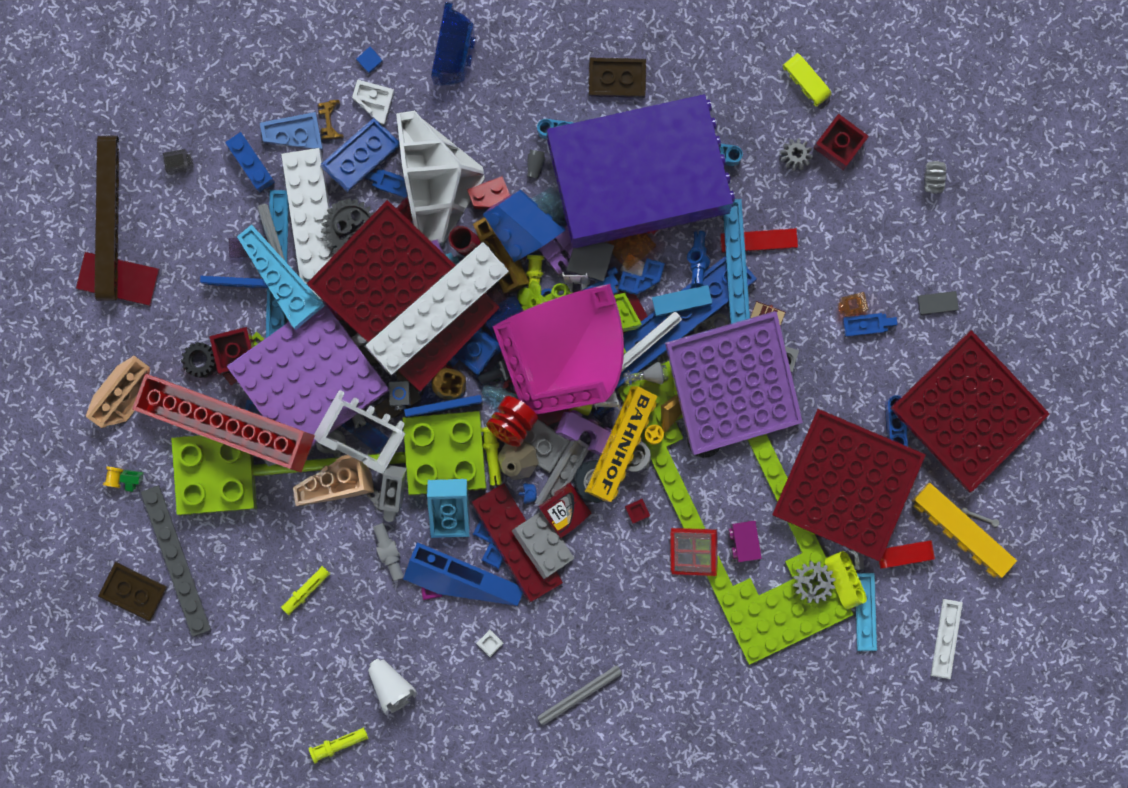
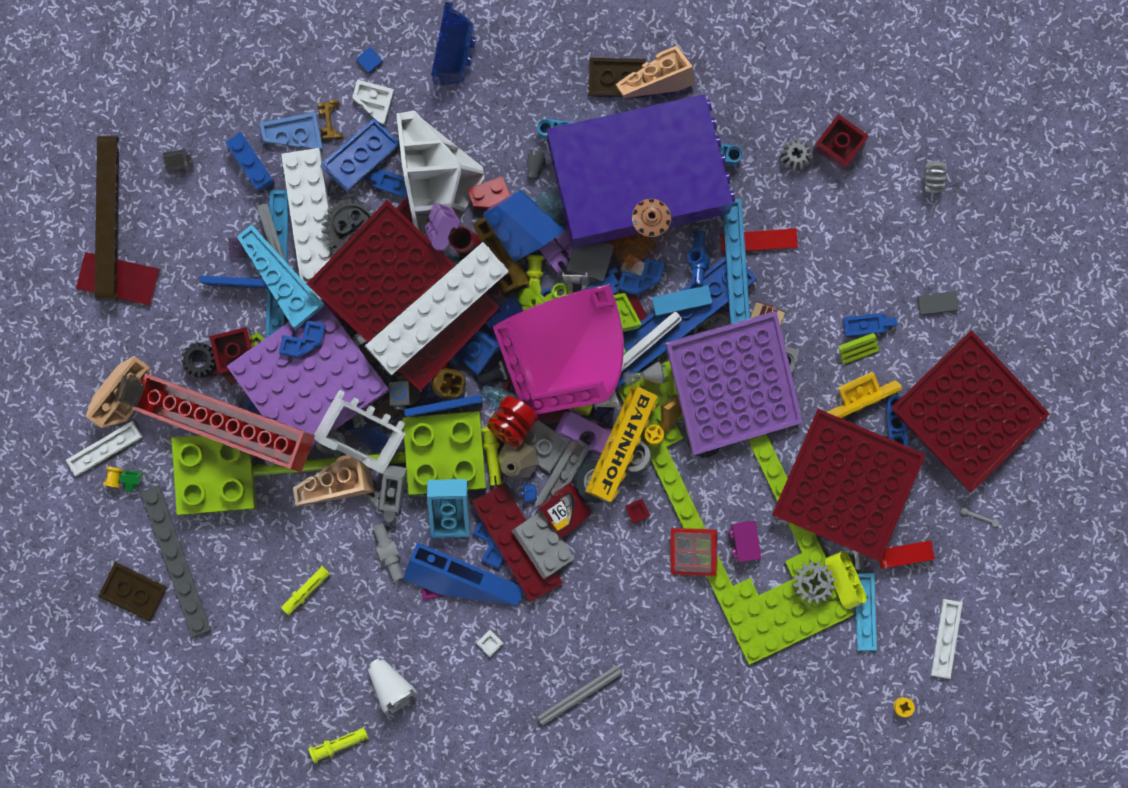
neon yellow beam [782,53,832,107] -> none
clear orange window [838,292,869,317] -> none
yellow brick [912,483,1017,578] -> none
none -> white tile [66,421,143,477]
none -> clear smoke brick [114,375,145,407]
none -> blue tile [279,320,326,359]
none -> medium lavender legs [425,202,460,250]
none -> light nougat wedge [616,46,695,98]
none -> nougat dish [632,199,671,237]
none -> yellow bracket [827,372,903,419]
none -> lime tile [838,333,879,364]
none -> yellow wheel [893,697,915,717]

